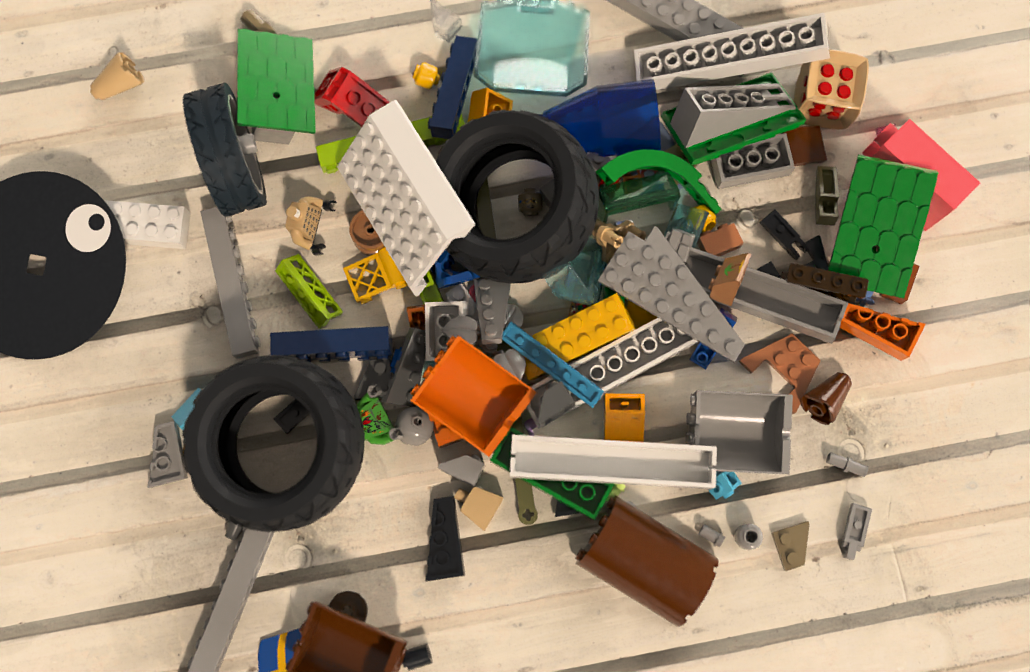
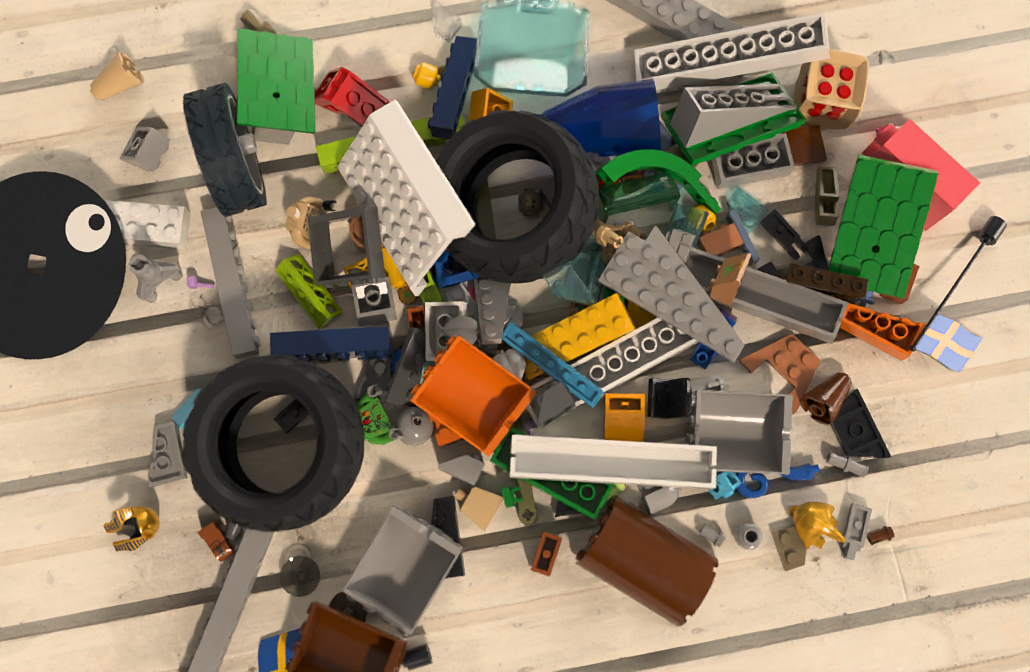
none -> pearl gold piece [103,506,159,551]
none -> light grey slope [120,127,171,172]
none -> light grey wheel [128,253,182,303]
none -> lavender hand [186,276,214,289]
none -> dark orange leg [197,522,235,562]
none -> clear smoke dish [280,556,320,597]
none -> dark grey piece [308,207,385,289]
none -> light grey cylinder [342,506,462,636]
none -> light grey slope [351,276,397,327]
none -> pearl gold tile [398,285,418,305]
none -> green tile [501,486,523,508]
none -> dark orange brick [530,531,562,577]
none -> light grey brick [637,485,679,516]
none -> black bracket [647,377,691,419]
none -> white hinge [690,374,725,397]
none -> clear light blue wing [726,187,769,235]
none -> sand blue tile [726,209,760,266]
none -> blue plant [736,463,820,498]
none -> pearl gold piece [789,501,845,549]
none -> black wing [830,388,891,458]
none -> reddish brown pin [867,526,895,545]
none -> flag [909,216,1007,372]

